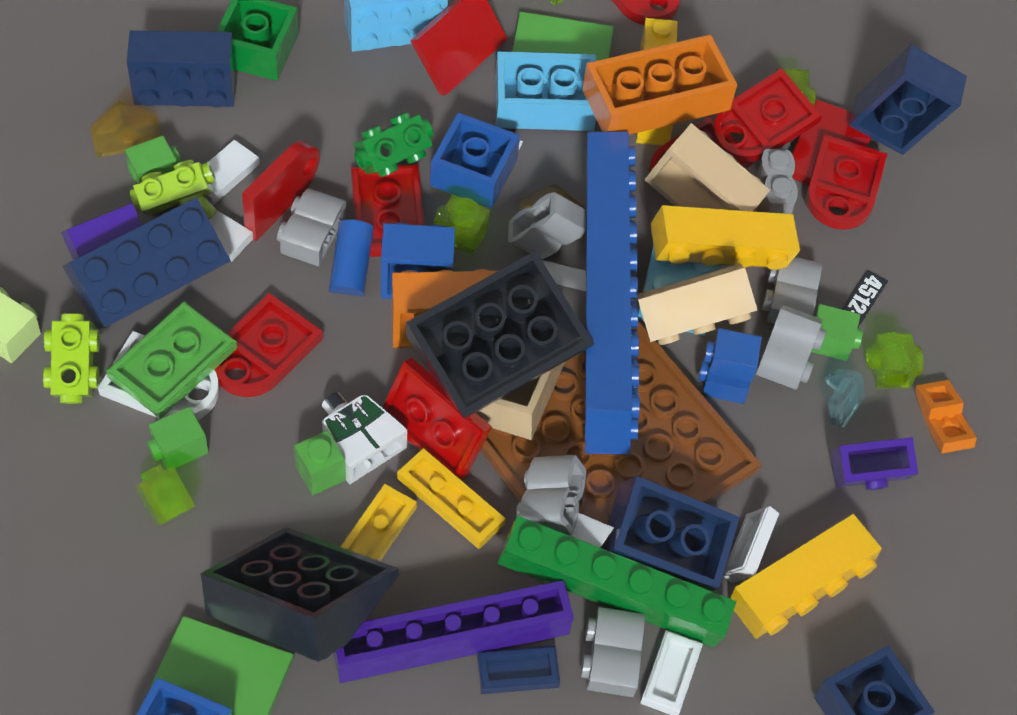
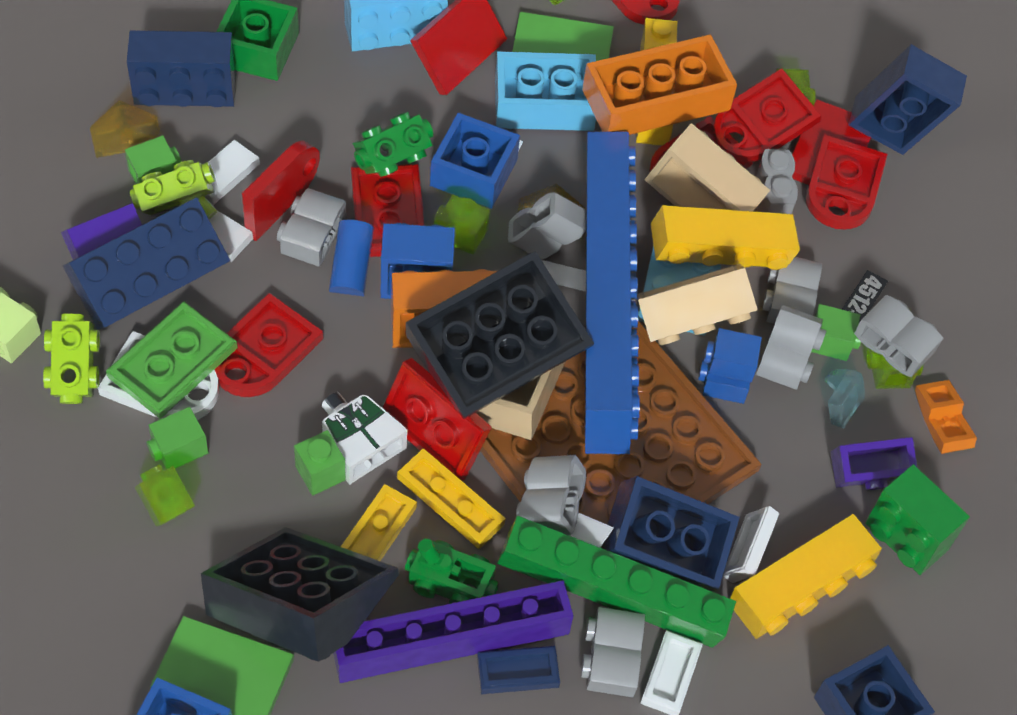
none -> green brick [405,538,499,604]
none -> light grey brick [854,295,943,377]
none -> green brick [865,464,970,575]

